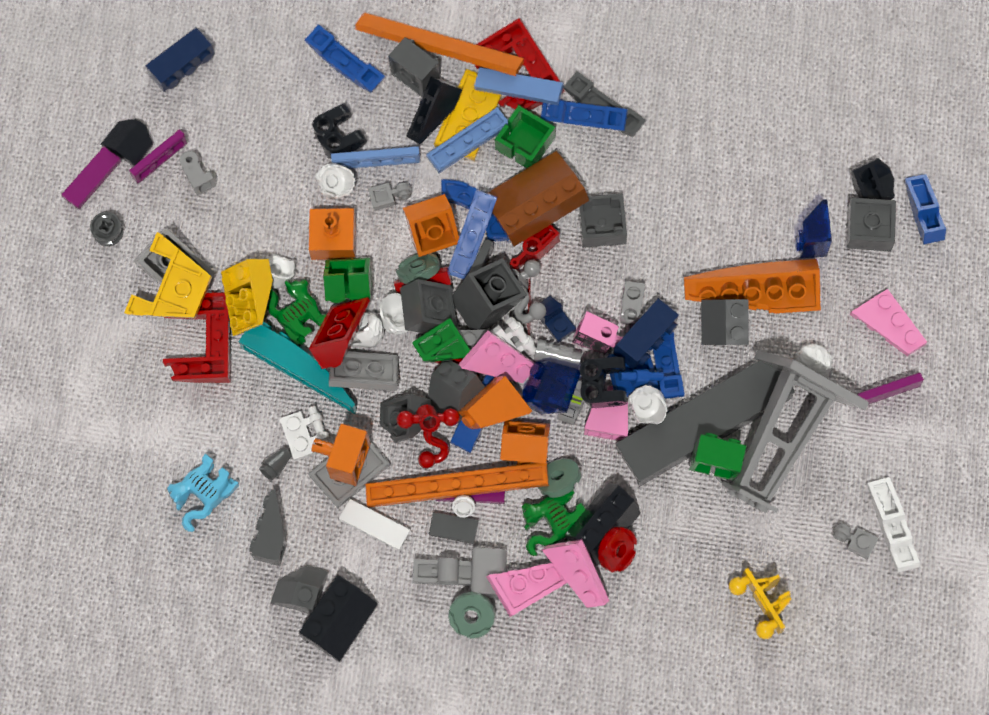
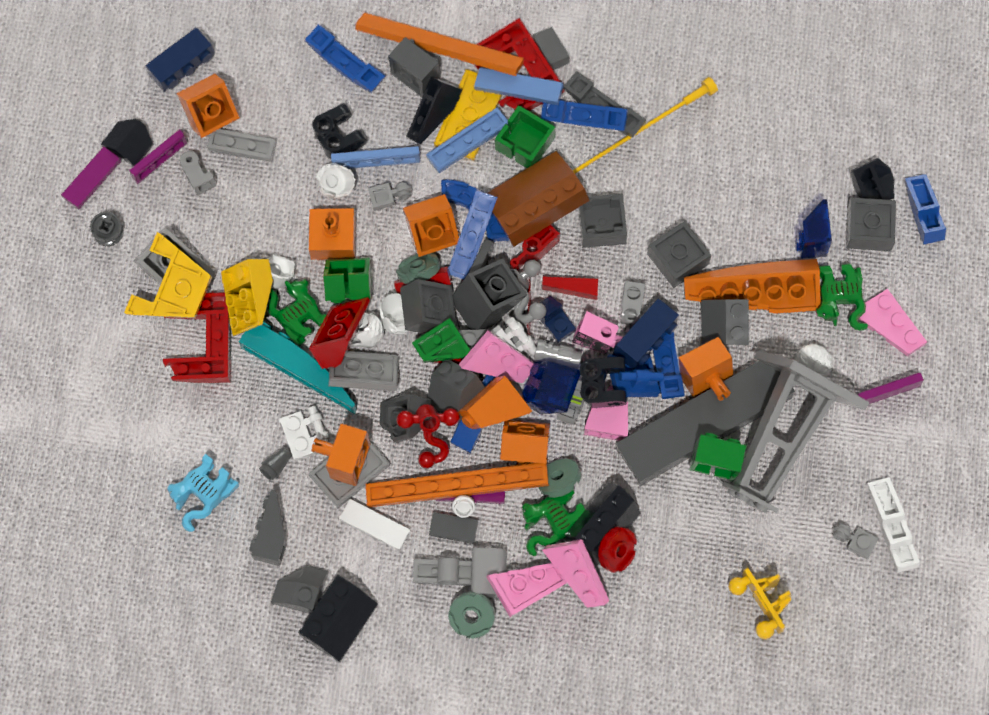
white hair [628,385,667,424] -> none
none -> orange brick [177,73,239,138]
none -> light grey plate [207,129,276,162]
none -> dark grey slope [532,27,570,70]
none -> red piece [542,277,598,300]
none -> yellow piece [572,77,718,174]
none -> dark grey container [647,221,711,288]
none -> orange brick [678,337,734,401]
none -> green animal [816,264,868,331]

